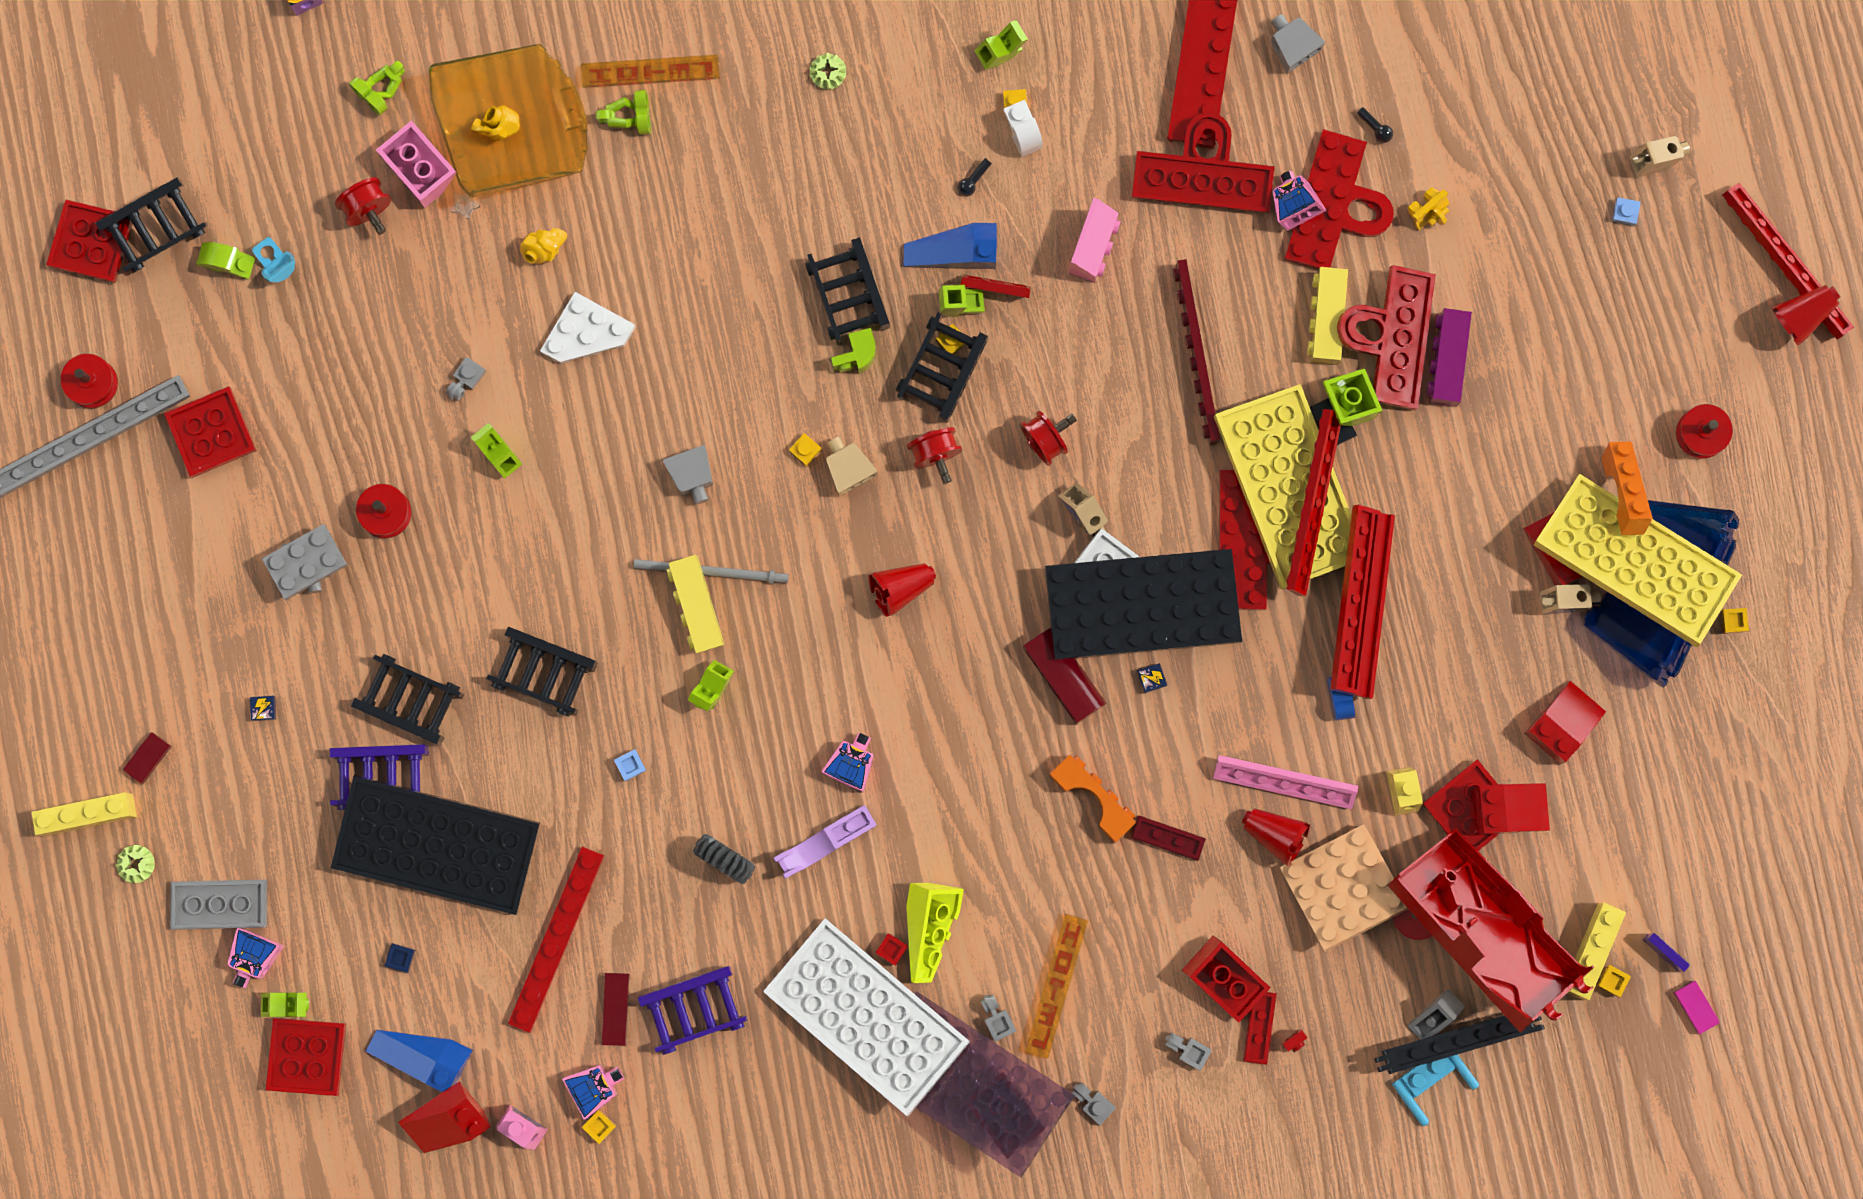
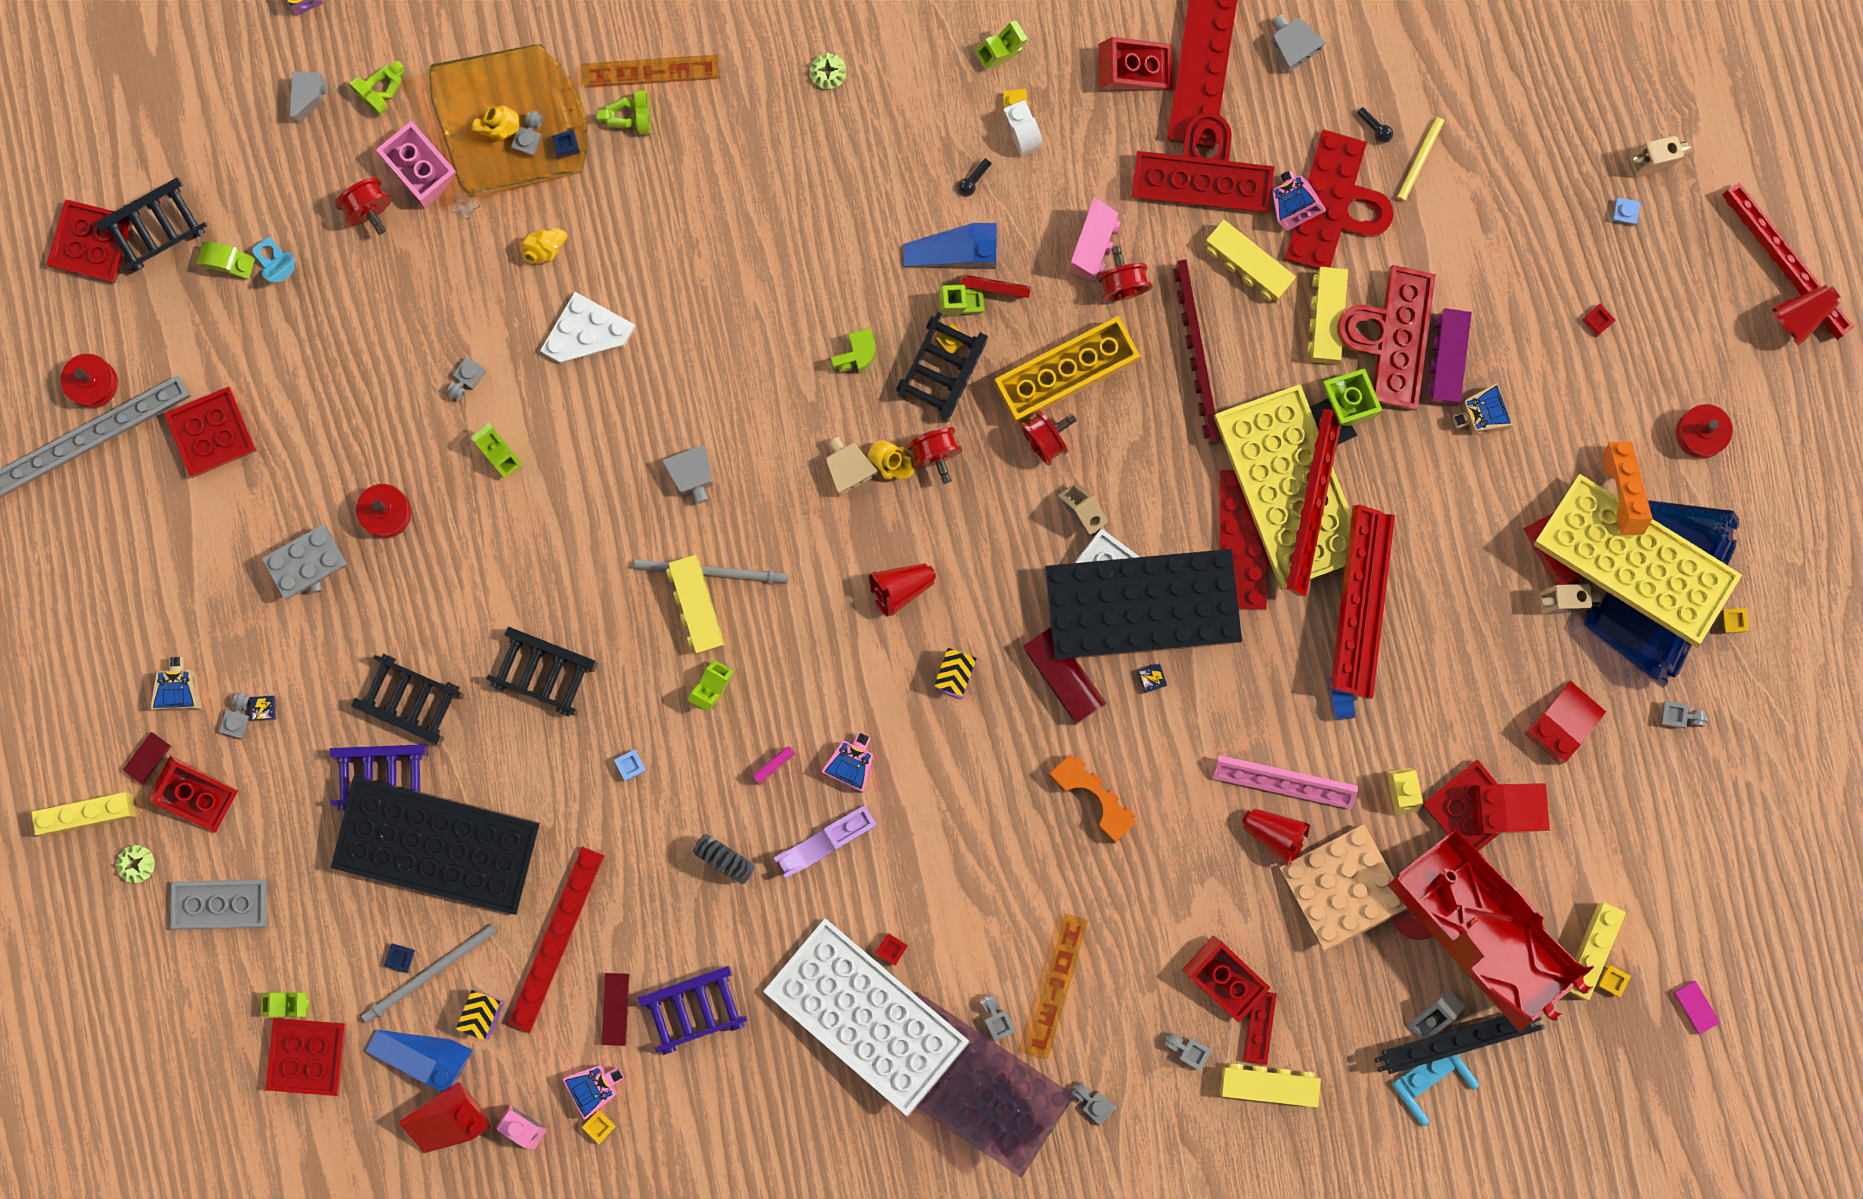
torso [228,928,284,988] -> none
yellow plate [789,433,822,467] -> none
black fence [805,237,890,346] -> none
neon yellow wedge [906,883,964,983] -> none
dark red tile [1131,815,1206,861] -> none
red plate [1280,1030,1308,1053] -> none
yellow hips [1407,187,1450,231] -> none
dark purple tile [1643,933,1689,972] -> none
none -> red slope [148,755,238,833]
none -> torso [151,657,202,711]
none -> light grey plate [219,692,251,739]
none -> light grey slope [290,72,328,123]
none -> light grey bar [362,924,497,1023]
none -> piece [456,990,505,1040]
none -> light grey plate [511,111,543,157]
none -> dark blue tile [552,129,581,159]
none -> dark pink tile [754,746,796,784]
none -> yellow head [868,440,914,480]
none -> piece [935,648,977,699]
none -> yellow brick [994,316,1140,425]
none -> red wheel [1097,246,1153,302]
none -> red slope [1098,37,1173,91]
none -> light yellow brick [1204,220,1296,303]
none -> light yellow brick [1220,1063,1321,1107]
none -> light yellow bar [1397,117,1444,201]
none -> torso [1452,383,1513,435]
none -> red tile [1582,303,1616,337]
none -> light grey plate [1661,701,1708,729]

